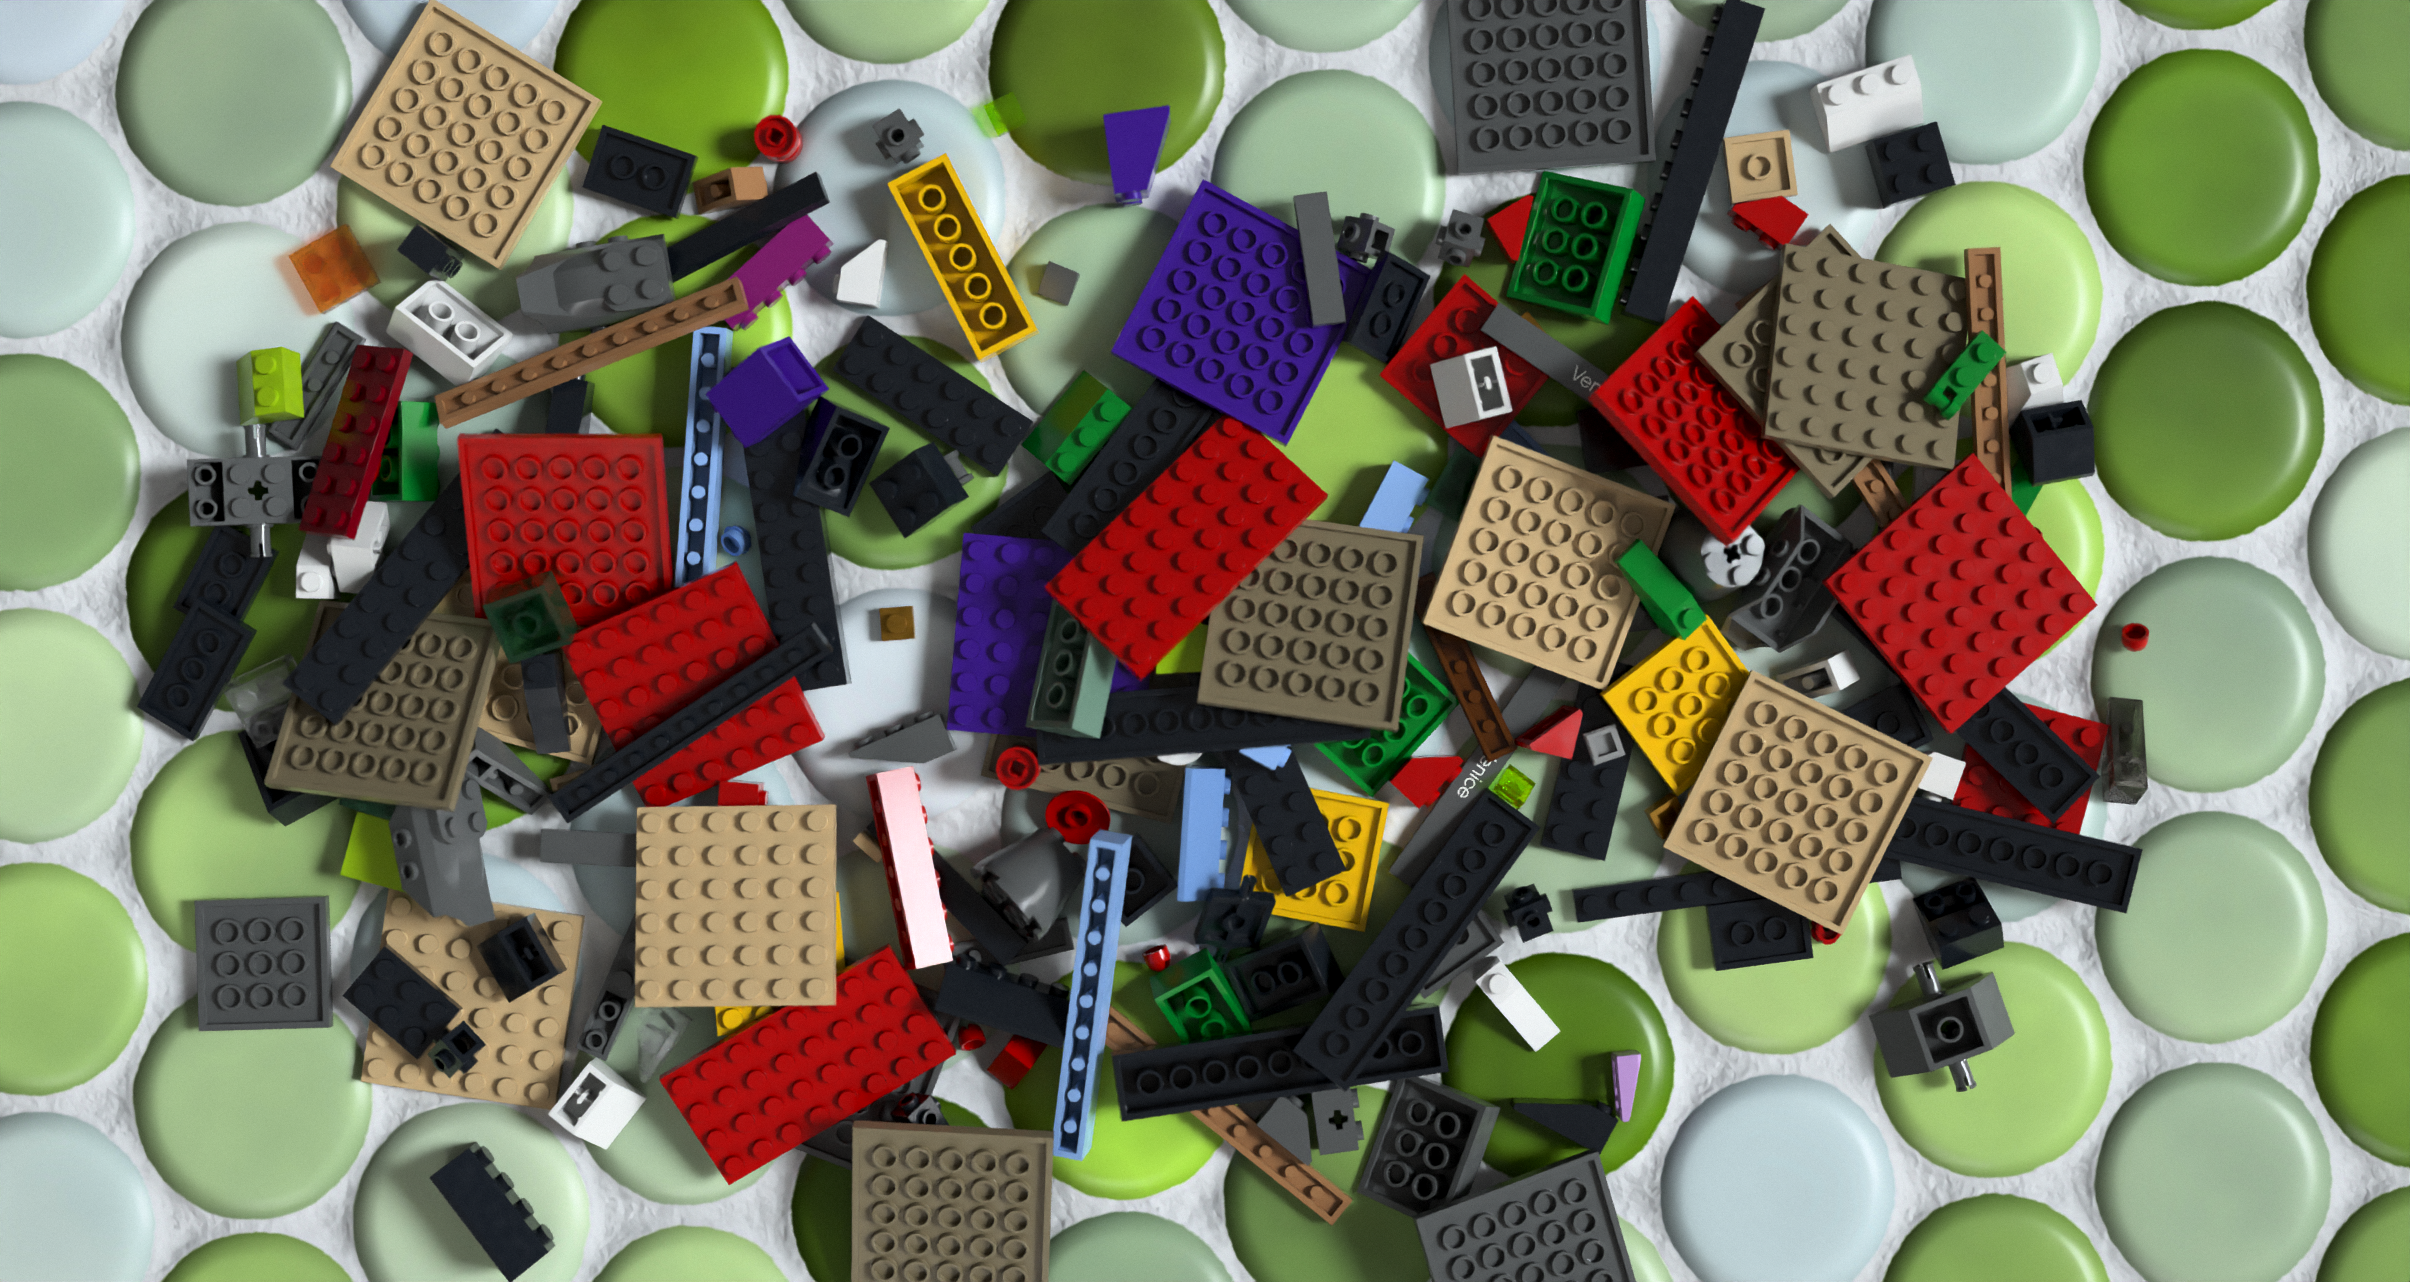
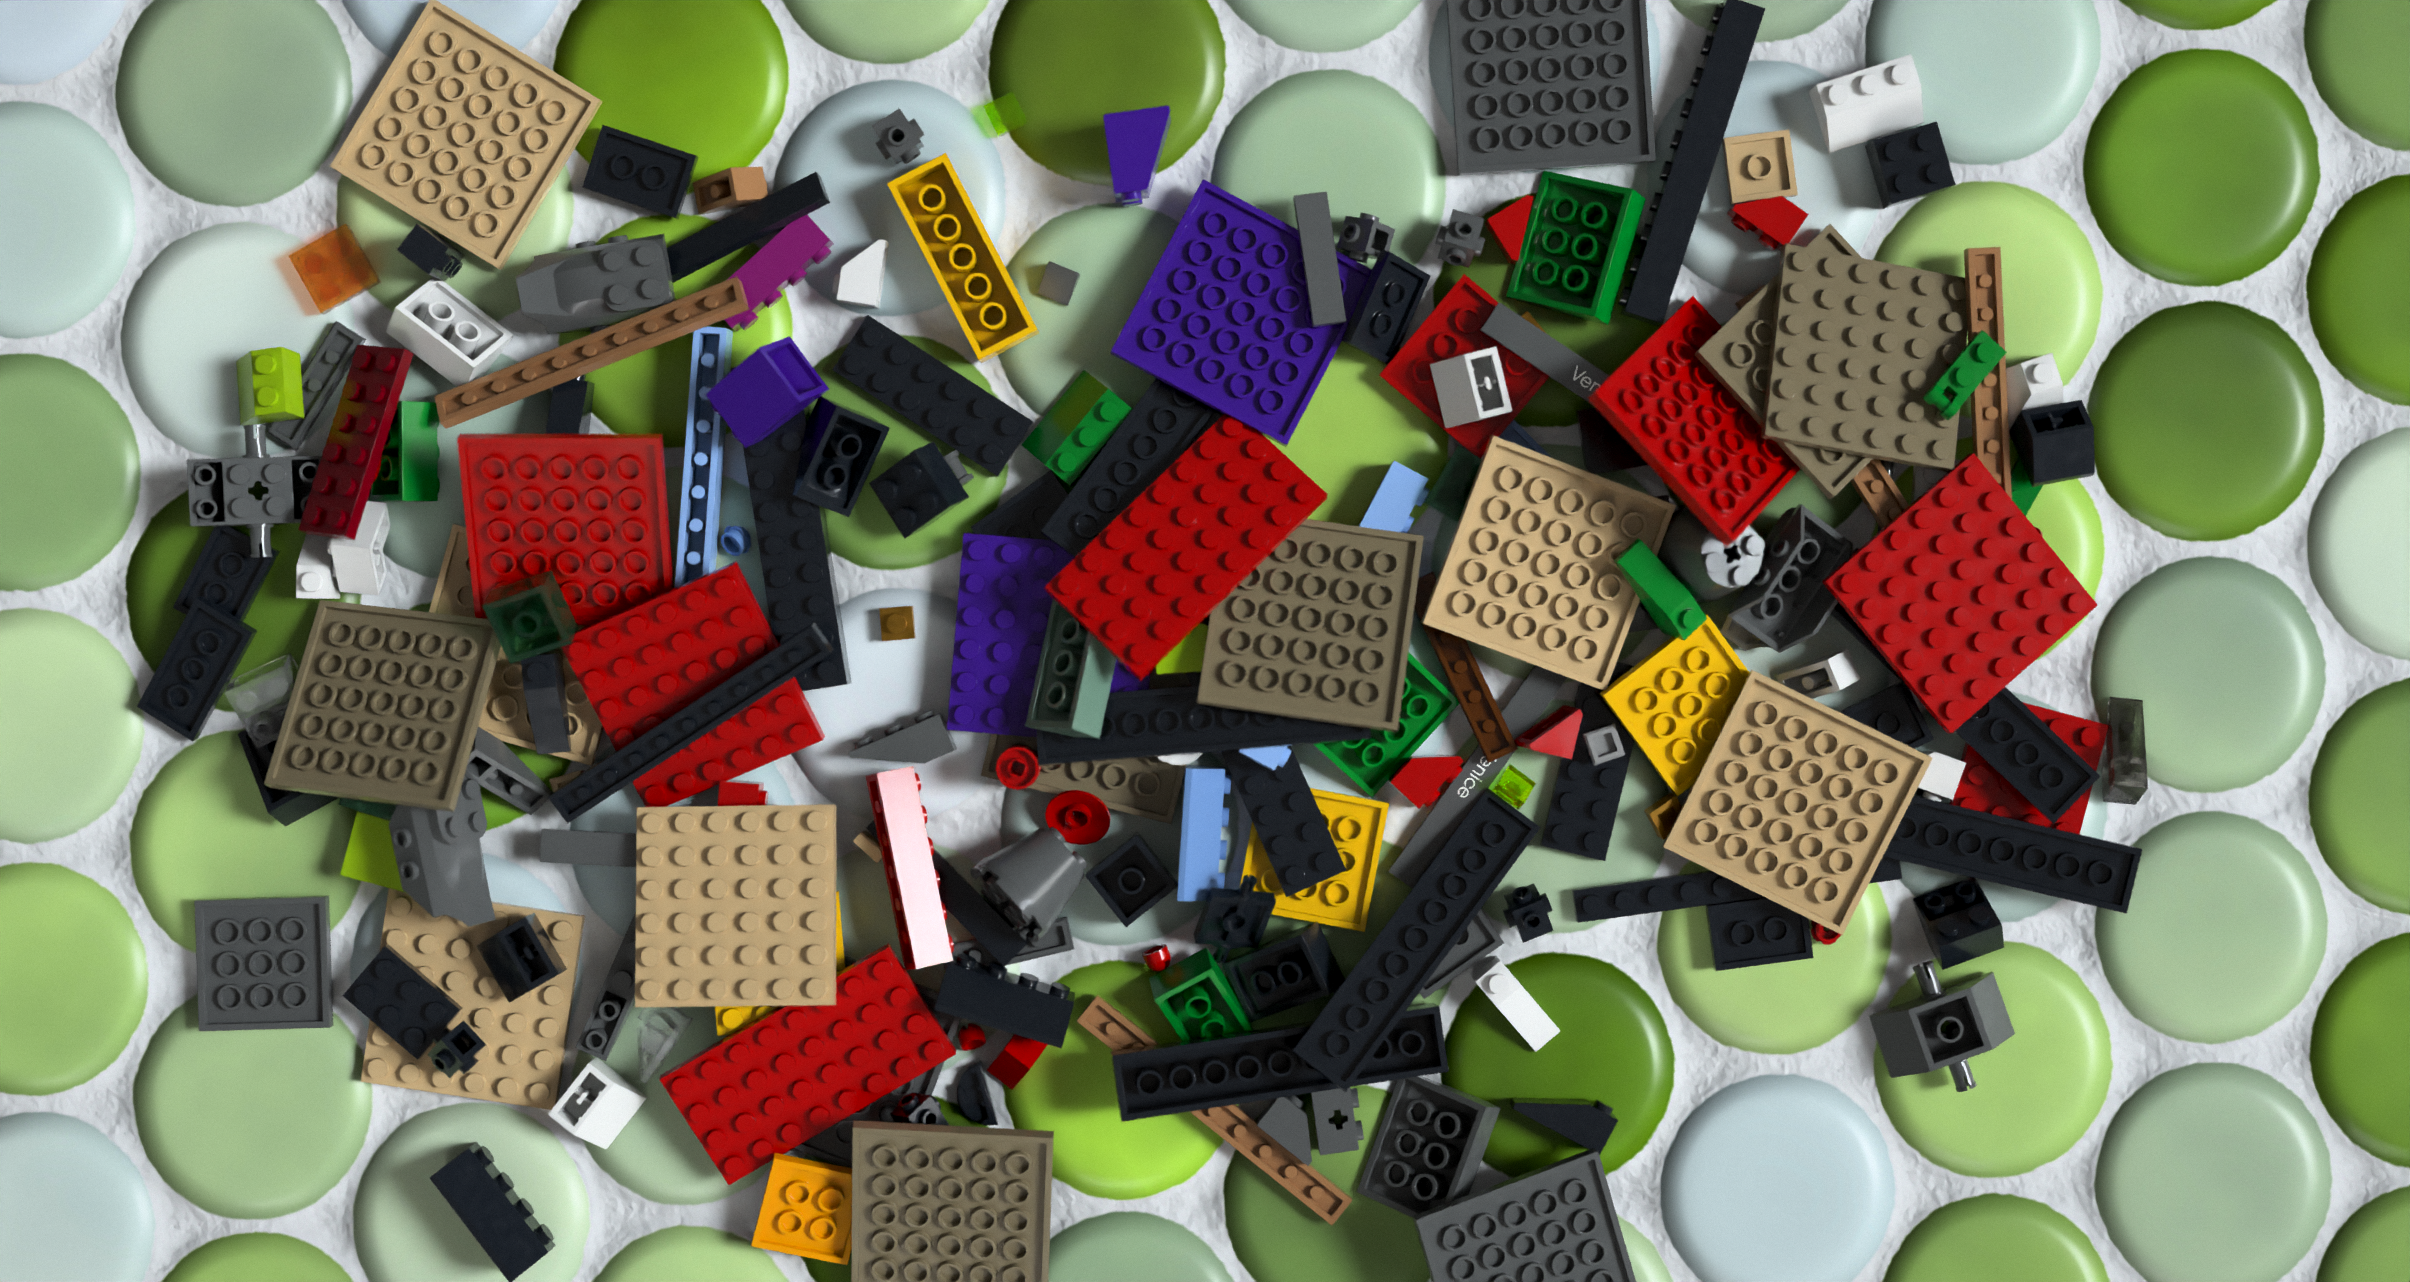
black plate [283,428,504,726] -> none
red wheel [754,115,803,164] -> none
light blue brick [1053,830,1132,1161] -> none
lavender slope [1611,1050,1641,1122] -> none
red hinge [2121,623,2149,652] -> none
none -> light orange plate [751,1153,852,1265]
none -> black tile [957,1061,998,1126]

